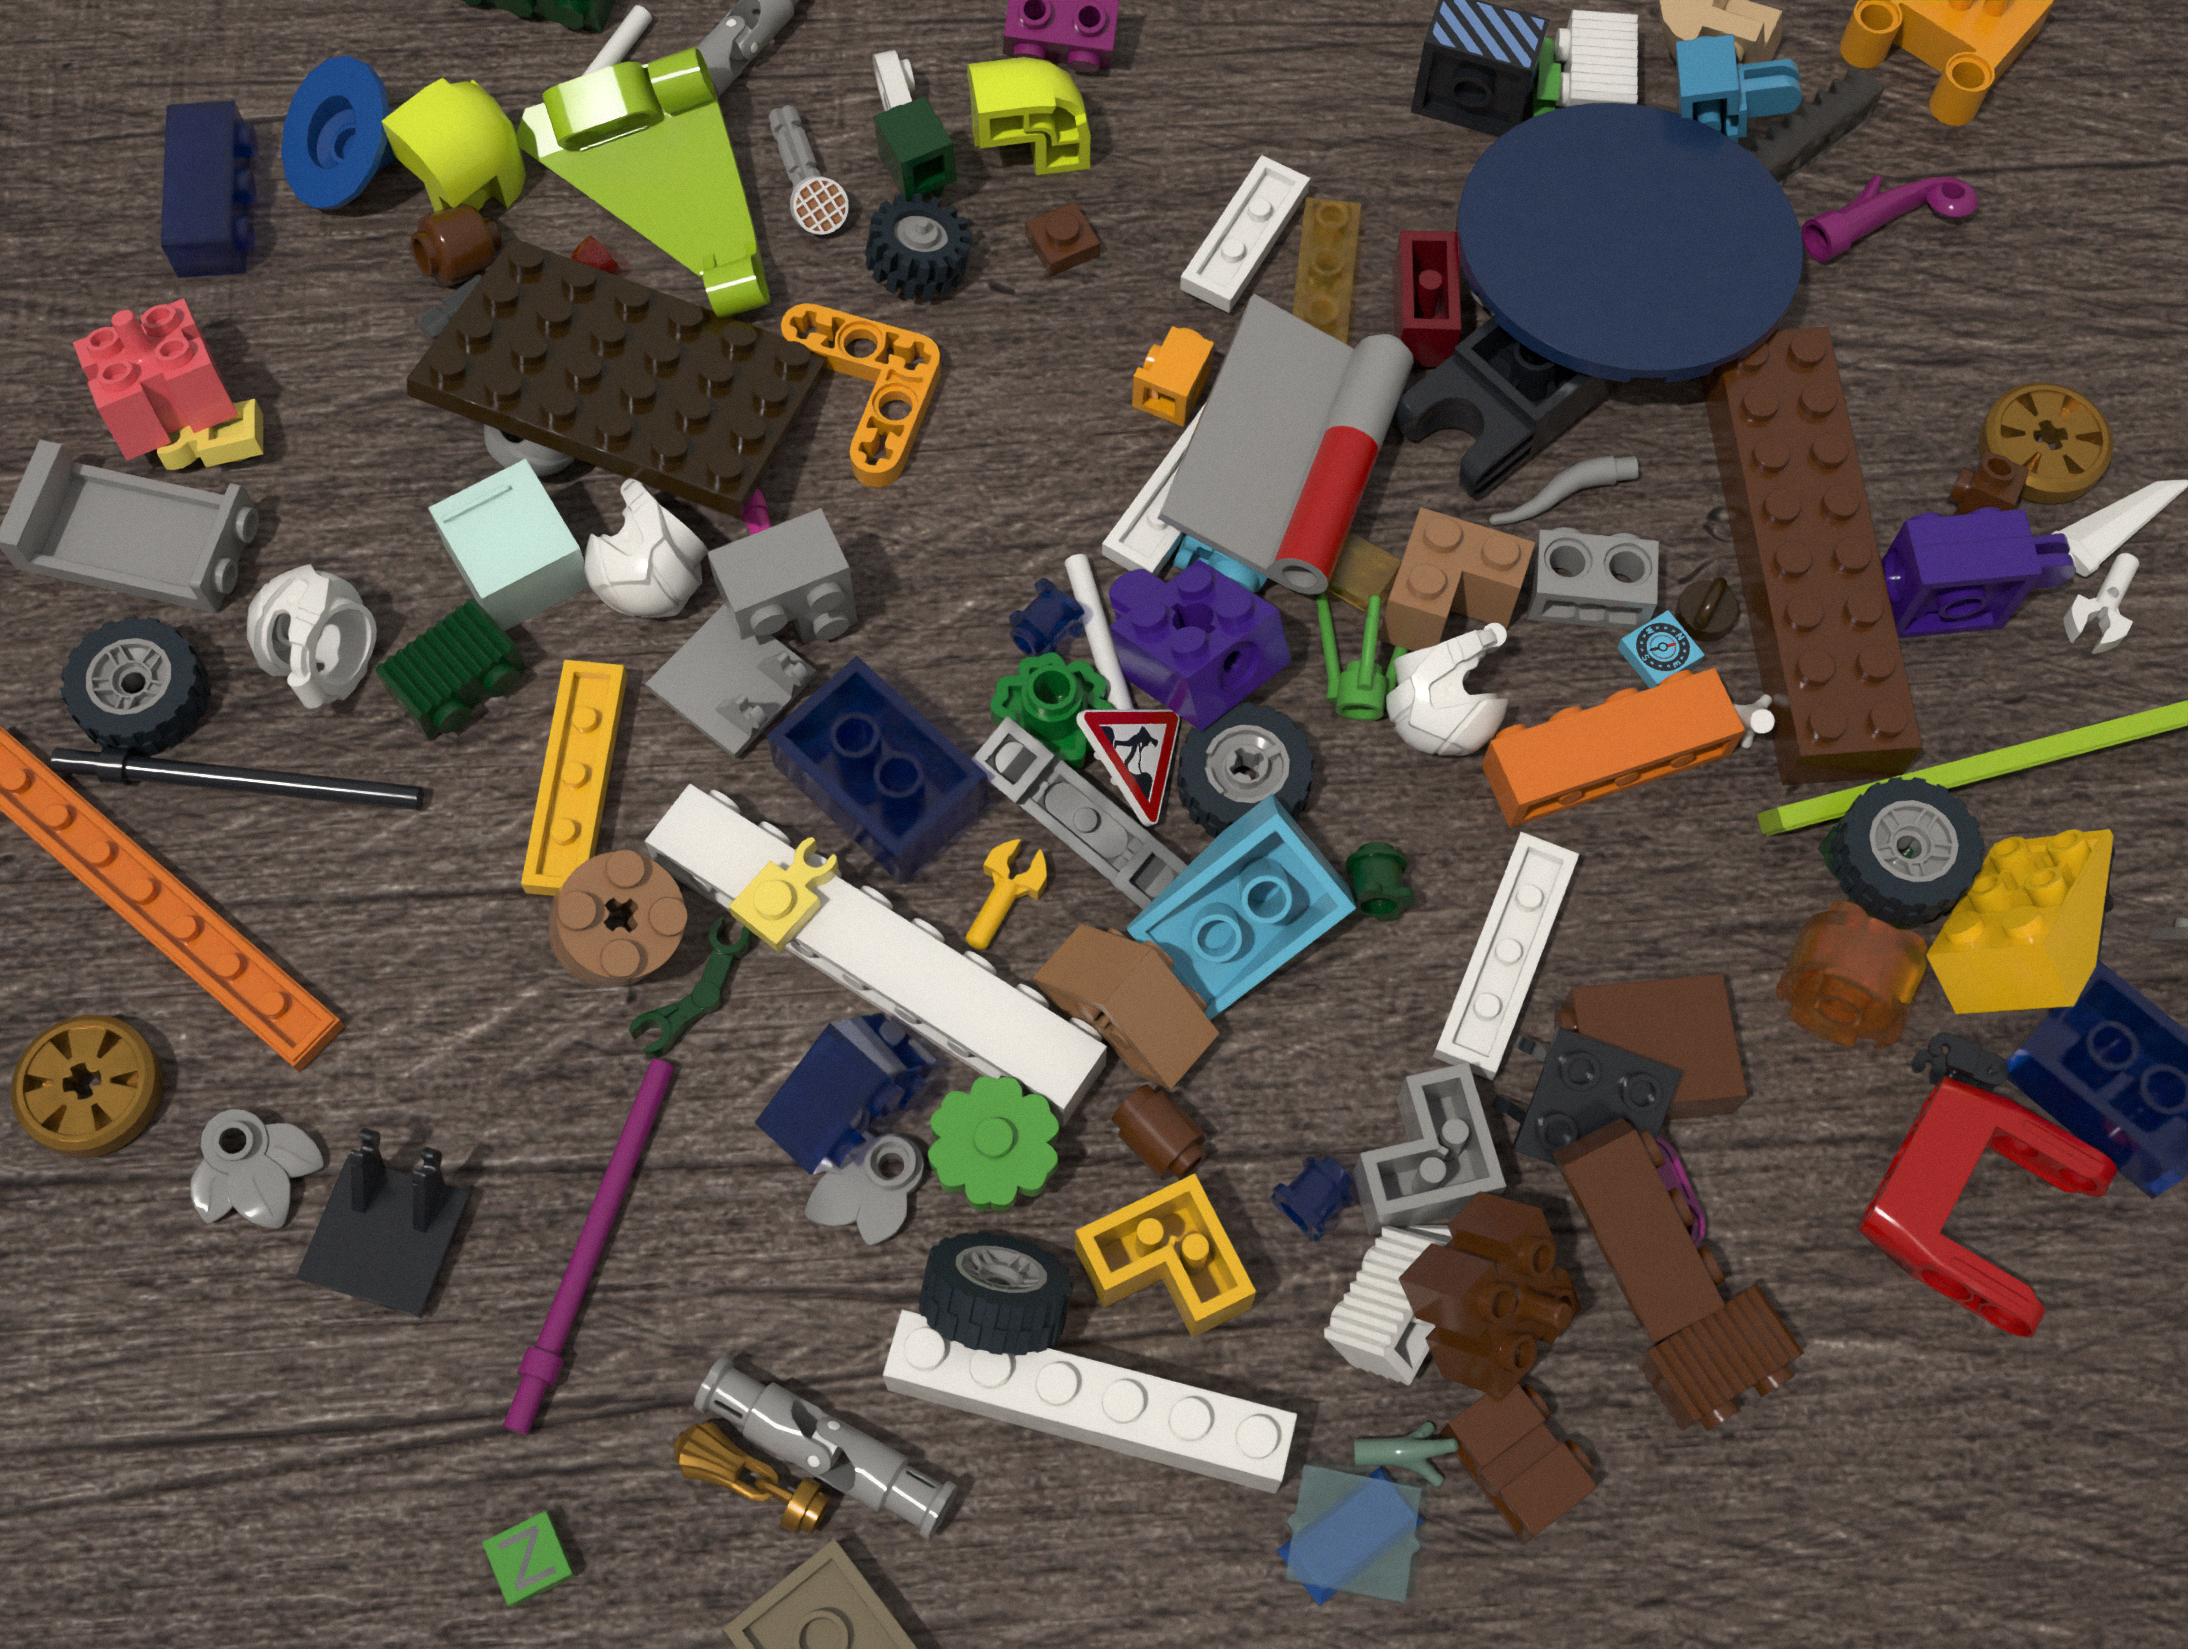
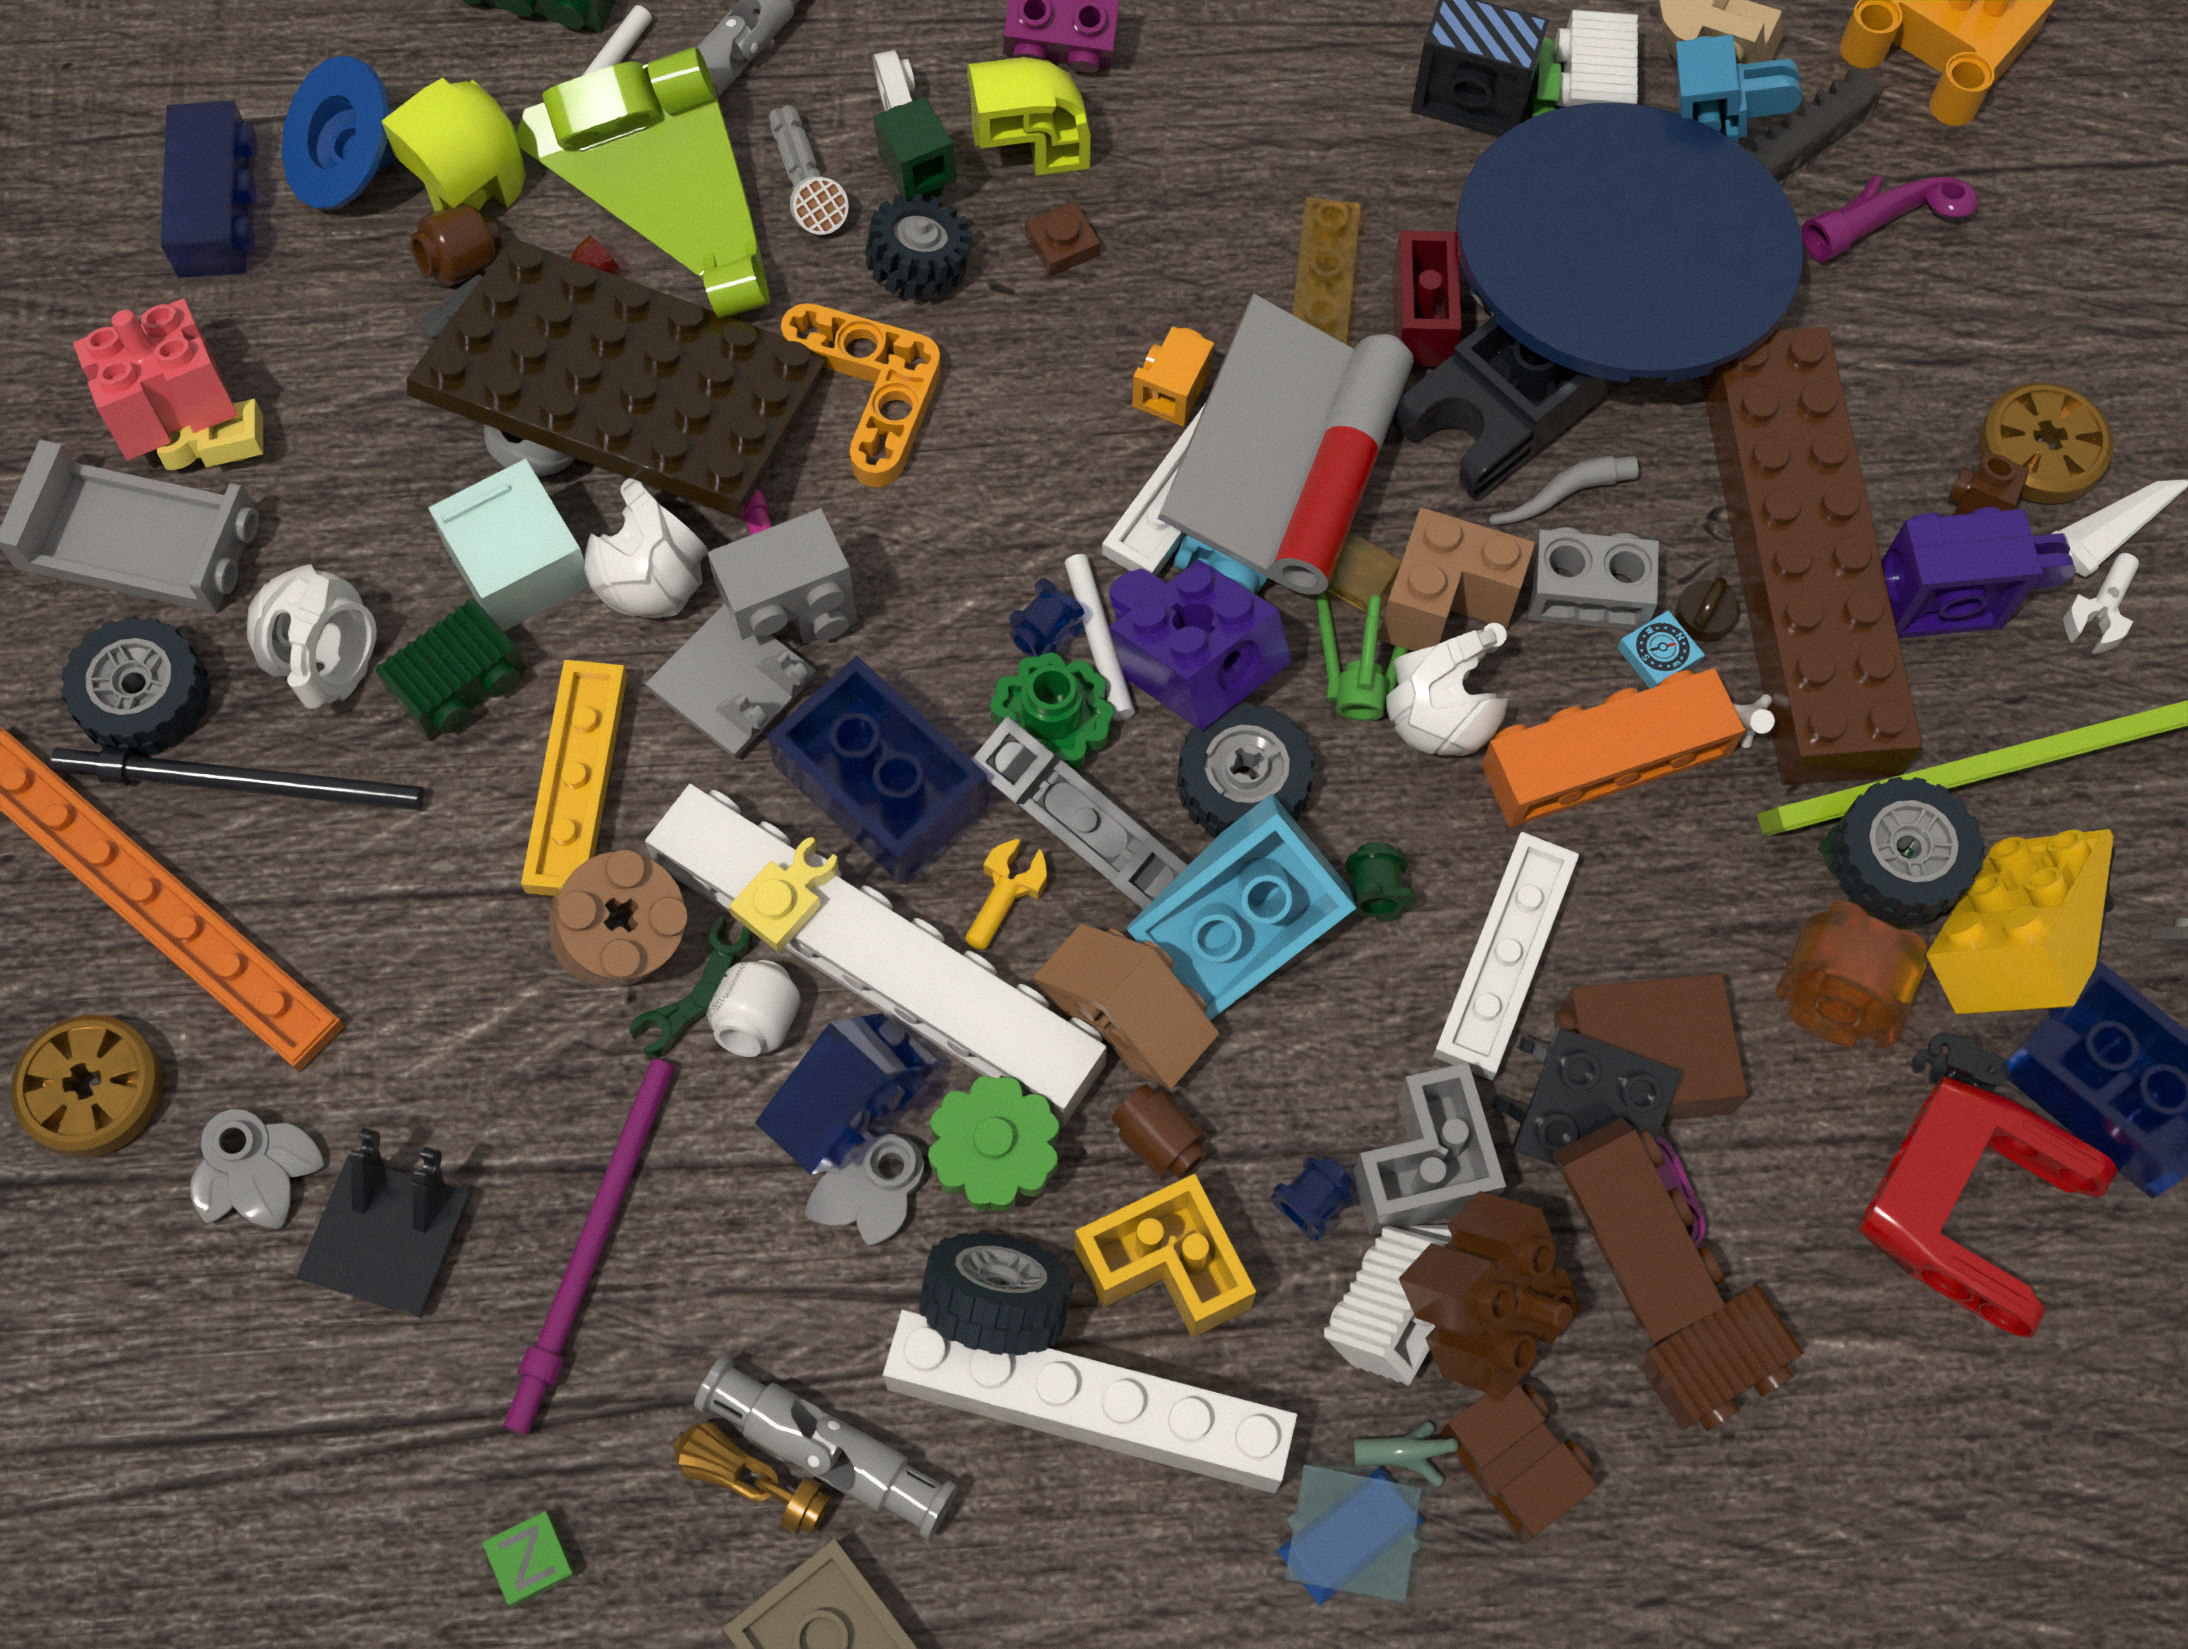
piece [1076,710,1180,827] -> none
white plate [1180,155,1310,313] -> none
none -> white head [707,960,801,1057]

